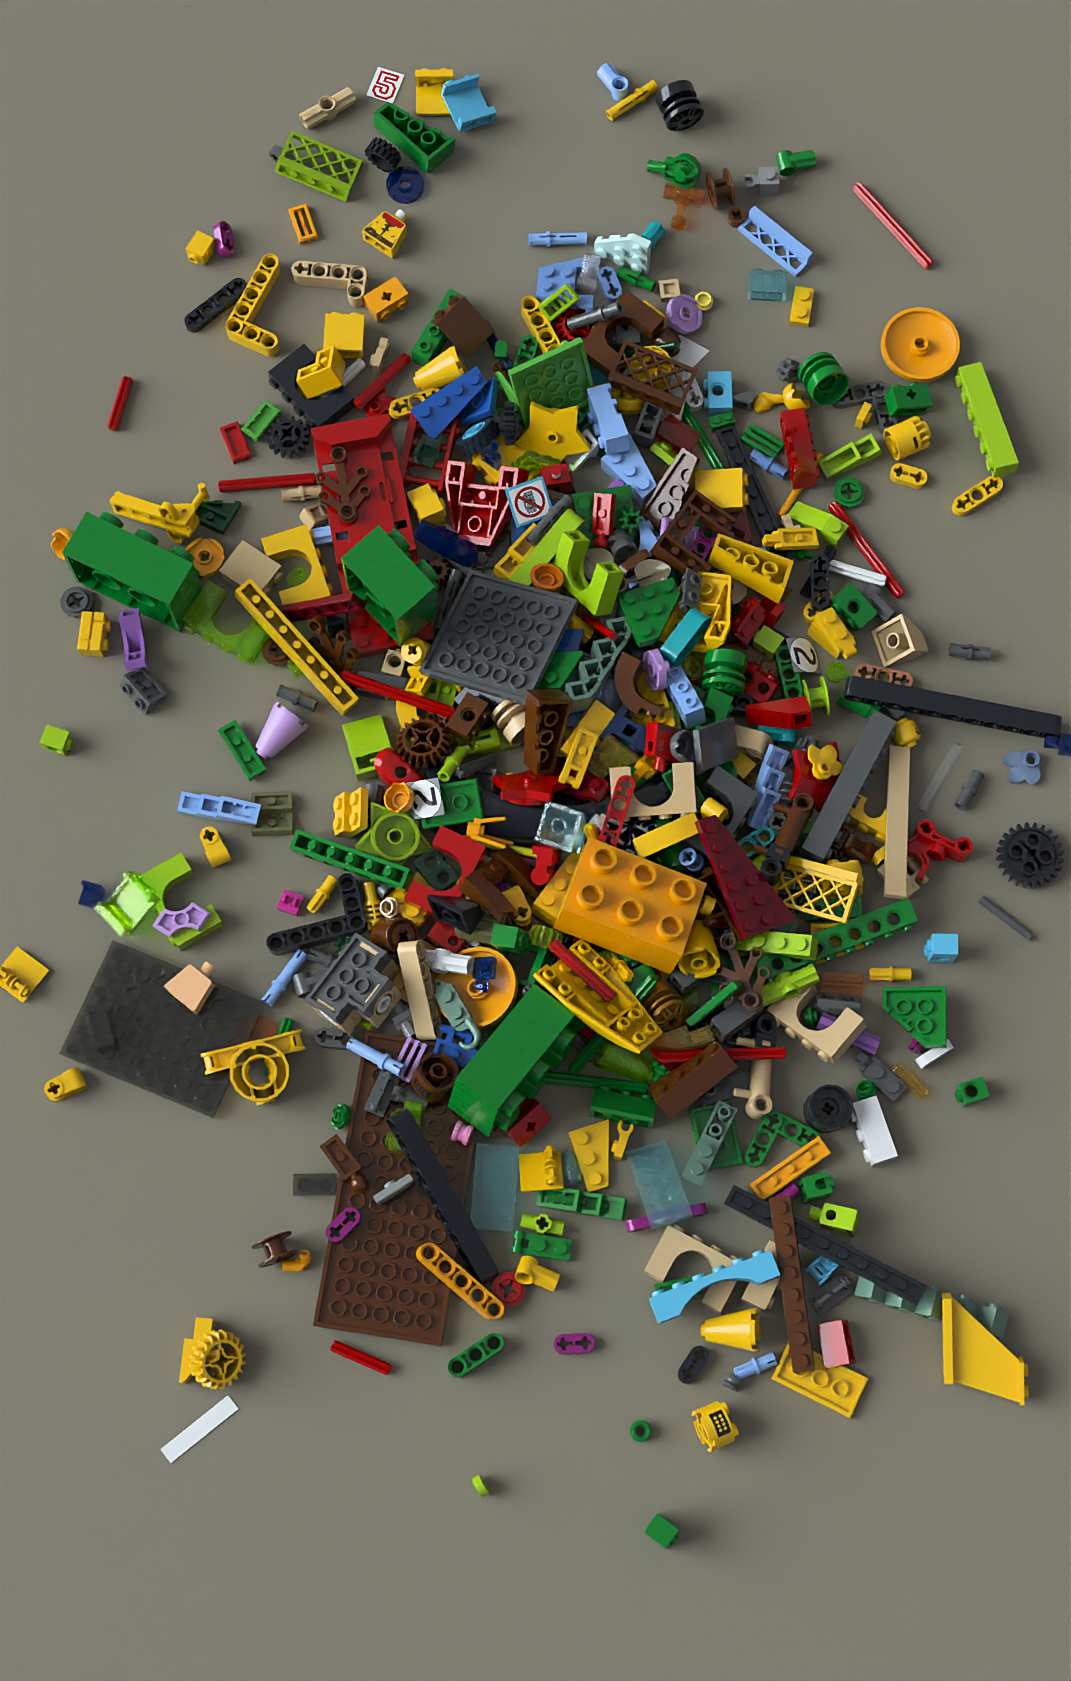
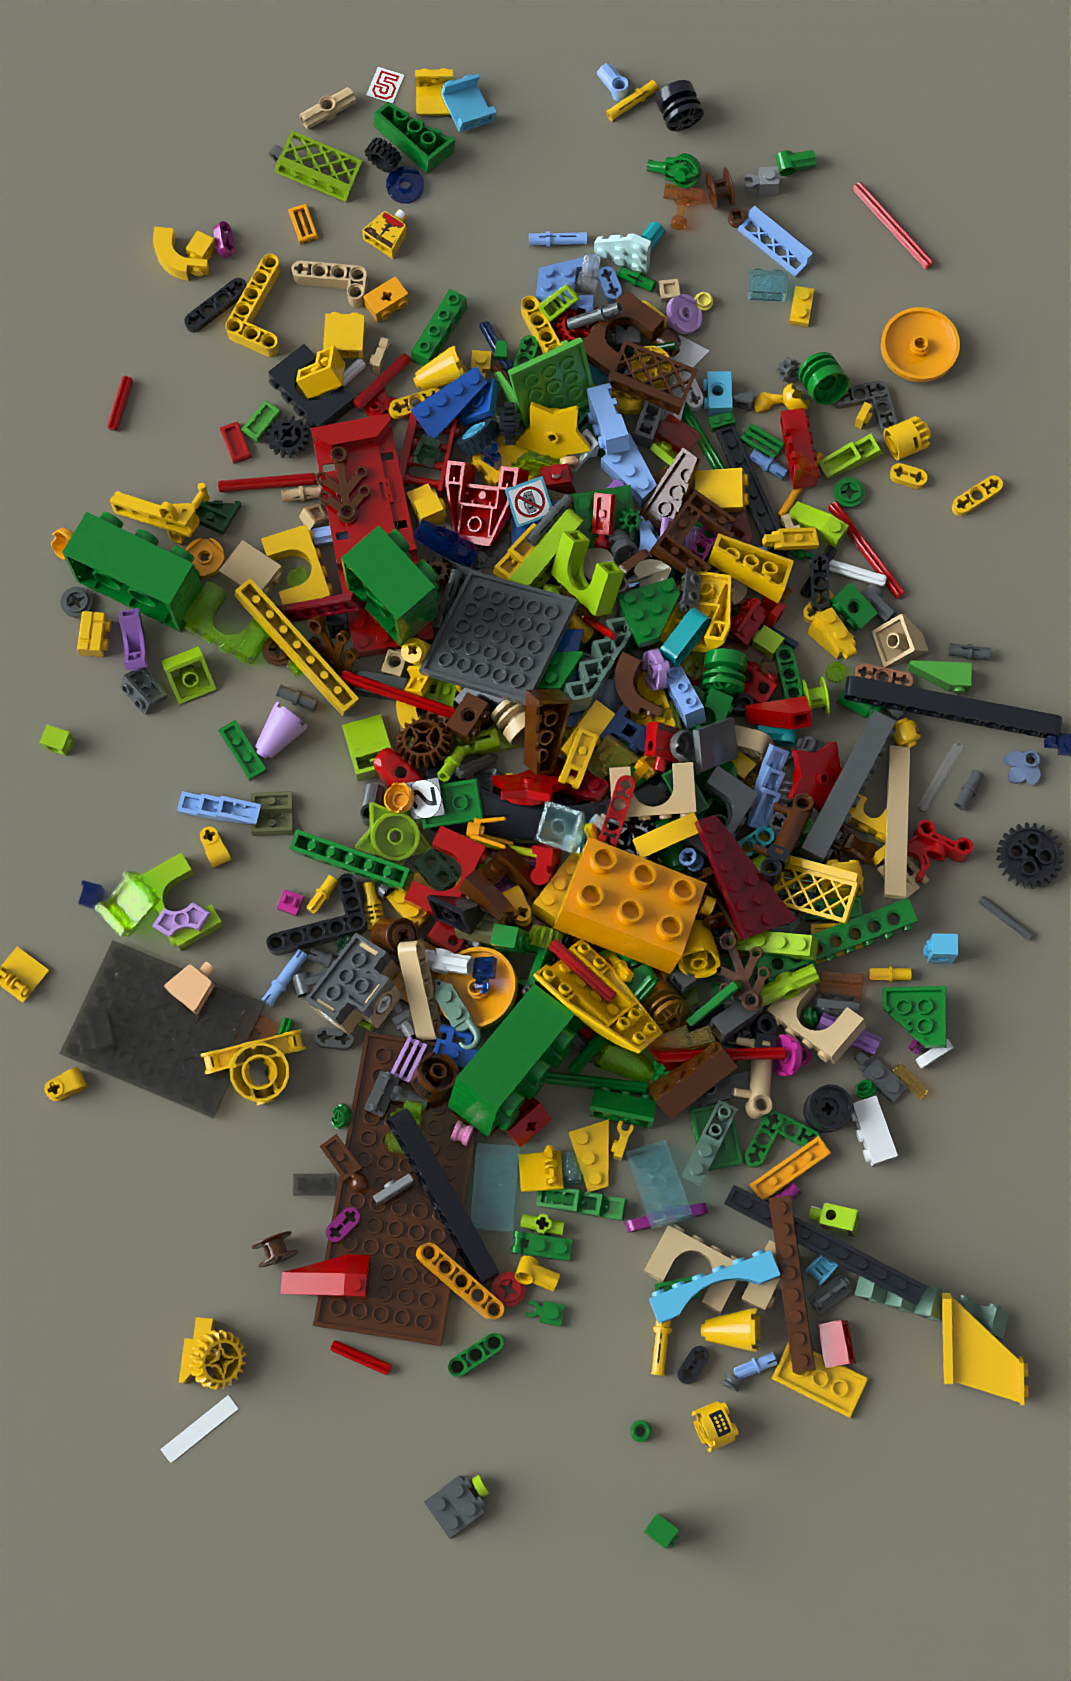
light orange arm [282,1250,312,1272] -> none
yellow plate [333,787,368,839] -> none
light blue pin [346,1037,406,1077] -> none
tan plate [380,897,400,918] -> none
reddish brown panel [432,294,495,358] -> none
orange hat [530,563,564,592] -> none
magenta beam [554,1333,595,1355] -> none
yellow piece [700,797,729,822] -> none
sticker [786,638,821,674] -> none
green brick [798,1171,835,1204] -> none
yellow plate [808,744,843,780] -> none
green brick [884,383,933,417] -> none
green brick [954,1076,990,1107] -> none
lime brick [955,362,1019,478] -> none
none -> yellow arch [153,226,210,281]
none -> lime slope [161,646,217,704]
none -> red wedge [281,1254,370,1299]
none -> dark grey plate [424,1475,486,1539]
none -> yellow plate [471,350,492,379]
none -> green plate [526,1301,565,1327]
none -> light nougat tile [558,456,579,471]
none -> yellow pin [651,1320,672,1376]
none -> dark pink tile [772,1034,812,1077]
none -> bright green slope [908,660,971,695]

